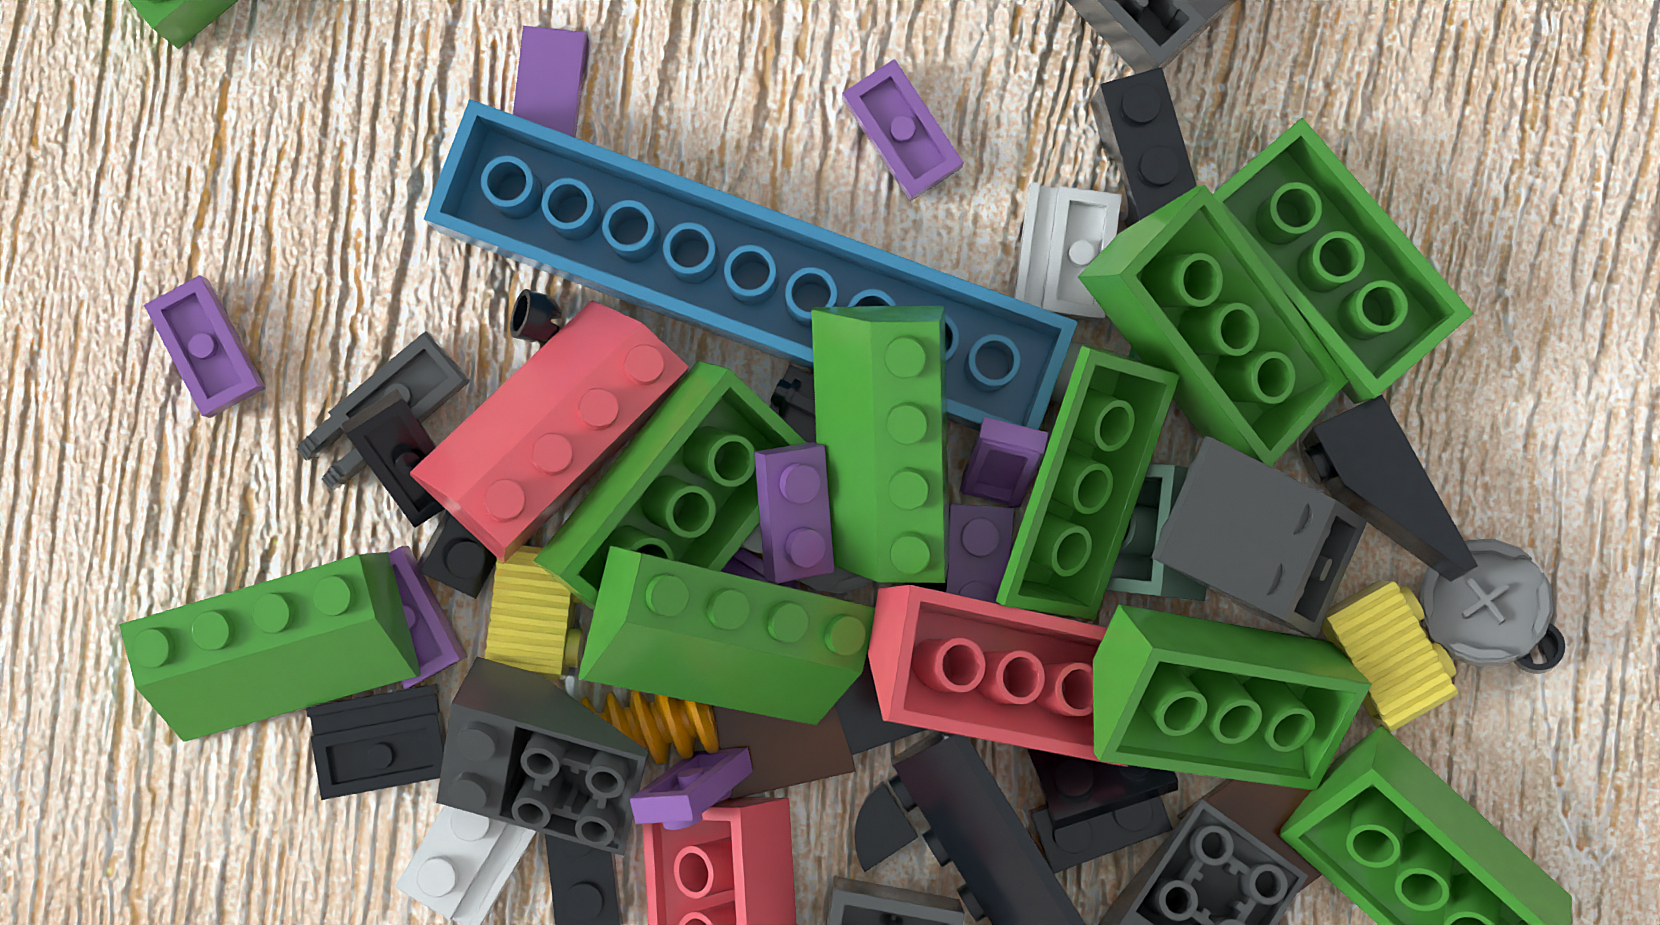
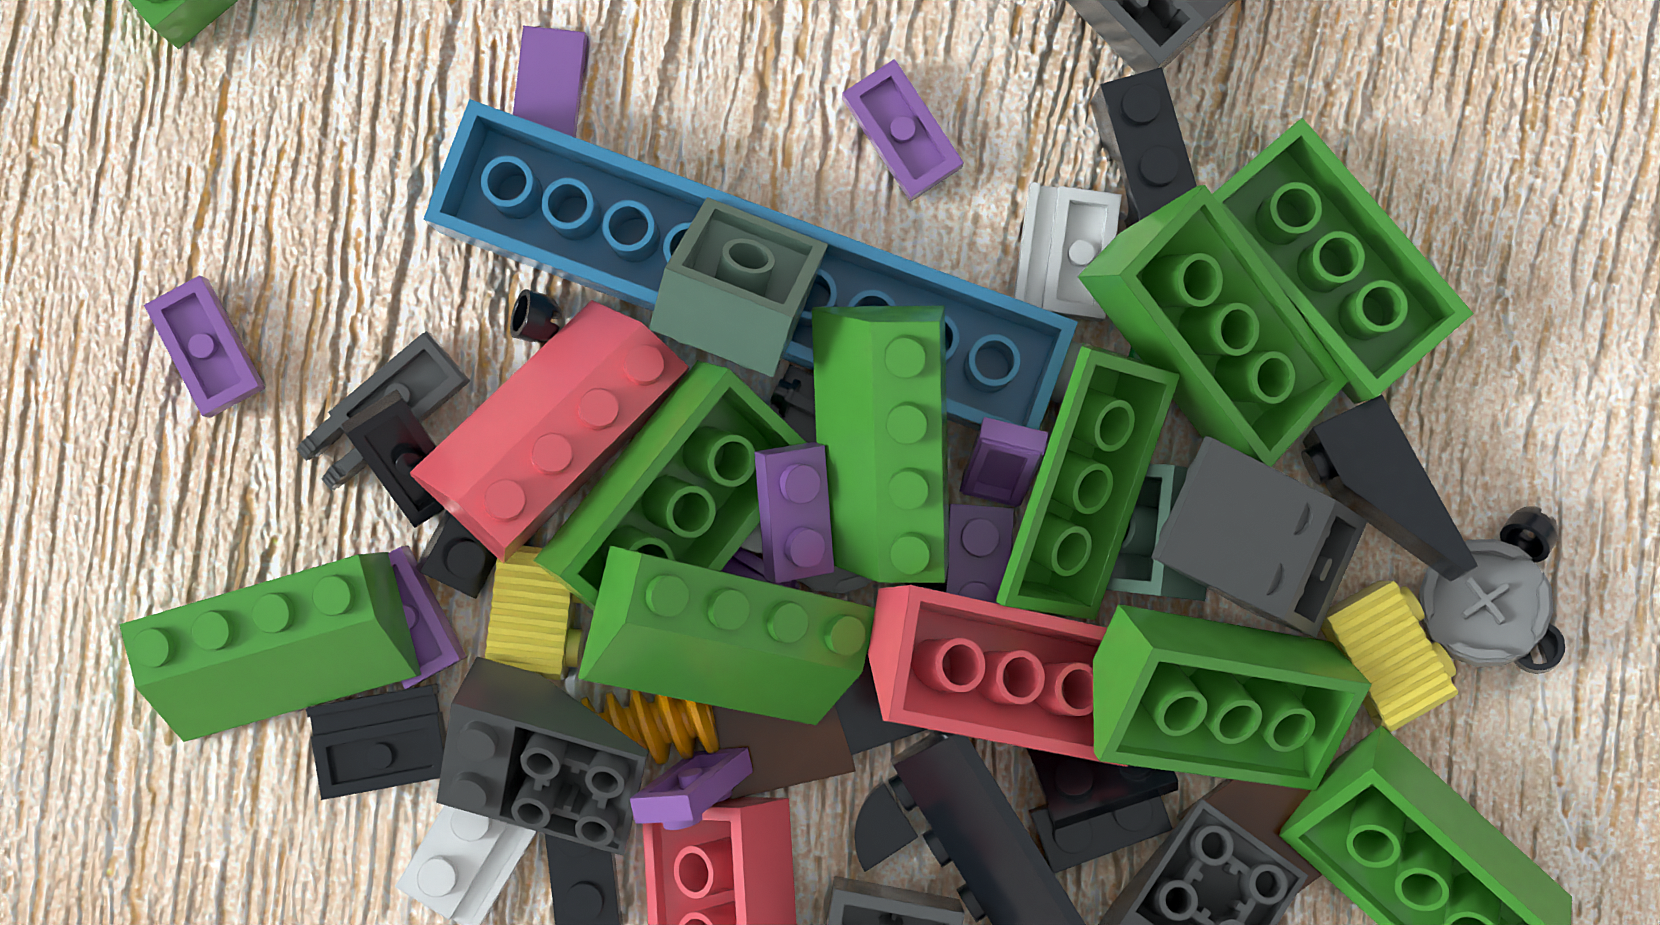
none -> sand green slope [649,197,828,377]
none -> black hinge [1500,506,1559,563]

